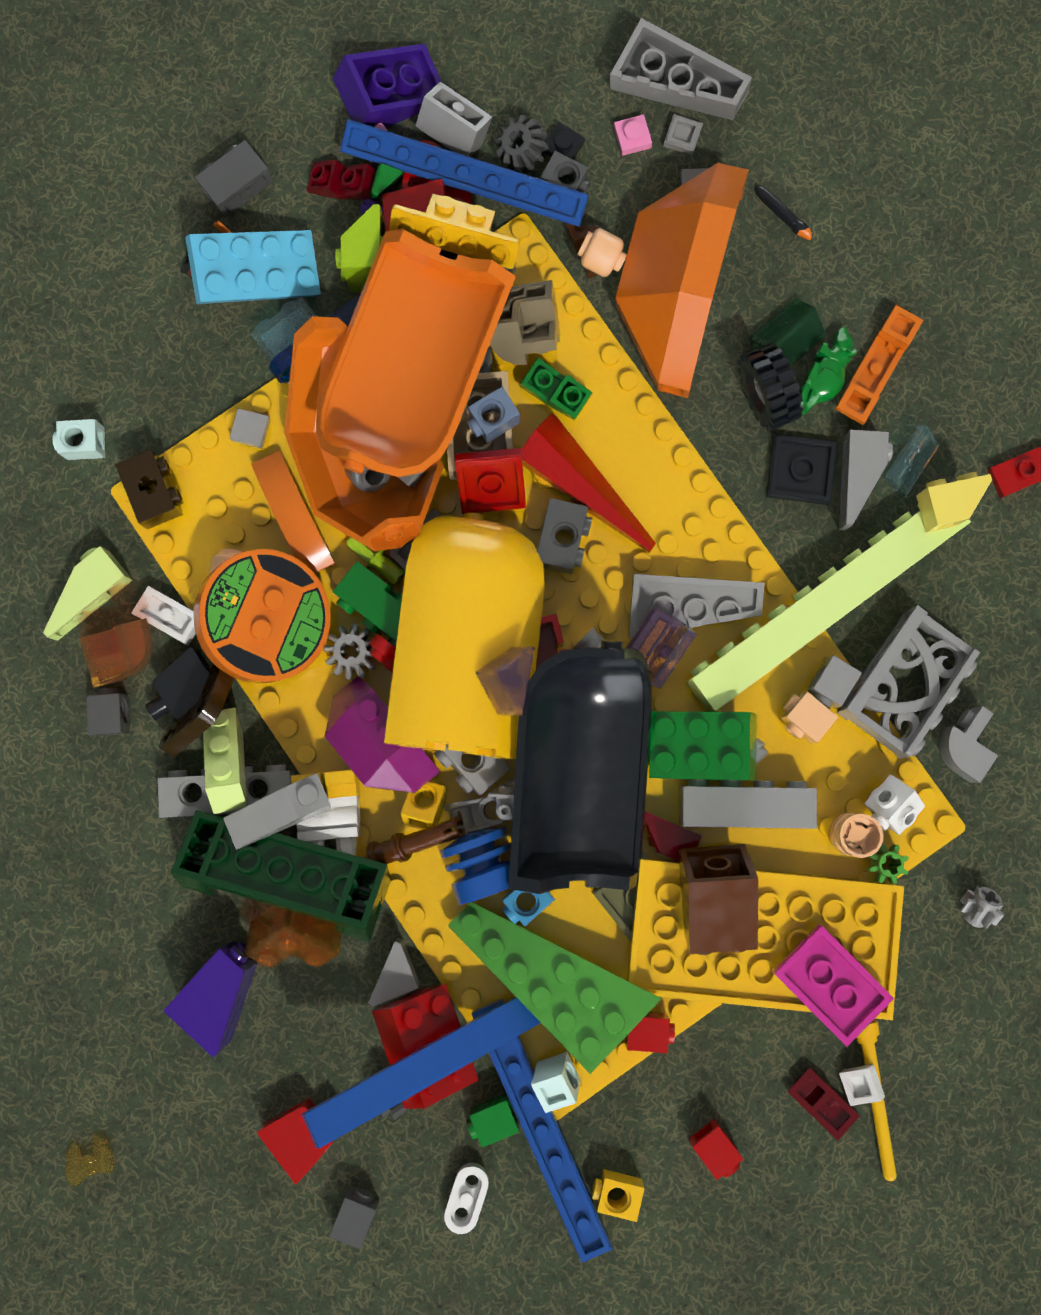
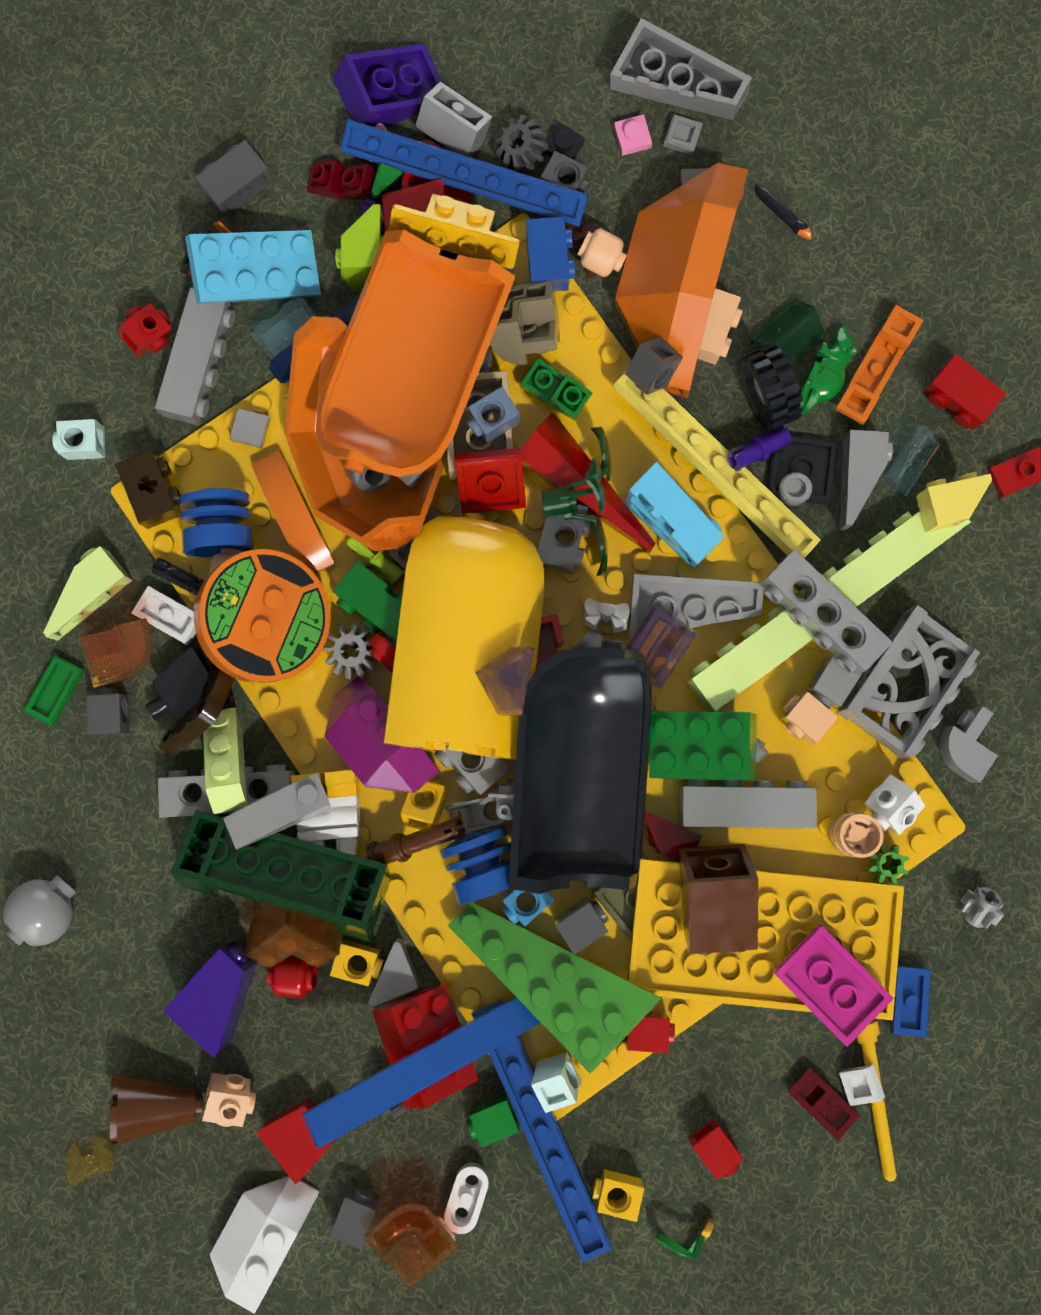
none -> light grey brick [3,875,76,946]
none -> green tile [23,654,85,727]
none -> reddish brown cone [110,1074,203,1145]
none -> red brick [118,303,172,359]
none -> black axle [151,558,204,596]
none -> light grey brick [155,288,235,426]
none -> blue wheel [179,488,253,558]
none -> light nougat brick [202,1073,256,1127]
none -> white wedge [210,1176,320,1314]
none -> red head [266,954,318,999]
none -> yellow brick [330,939,384,986]
none -> clear orange brick [364,1202,461,1289]
none -> blue brick [526,217,575,291]
none -> dark green plant [541,426,611,576]
none -> dark grey brick [553,897,609,955]
none -> white piece [583,598,630,633]
none -> light yellow plate [613,374,821,559]
none -> medium azure wedge [624,462,725,569]
none -> dark grey brick [625,337,683,395]
none -> green piece [654,1216,715,1259]
none -> light nougat brick [698,288,743,365]
none -> dark purple pin [727,426,792,472]
none -> light grey brick [760,549,893,675]
none -> light grey tile [778,472,812,506]
none -> blue plate [890,965,931,1037]
none -> red brick [924,354,1007,430]

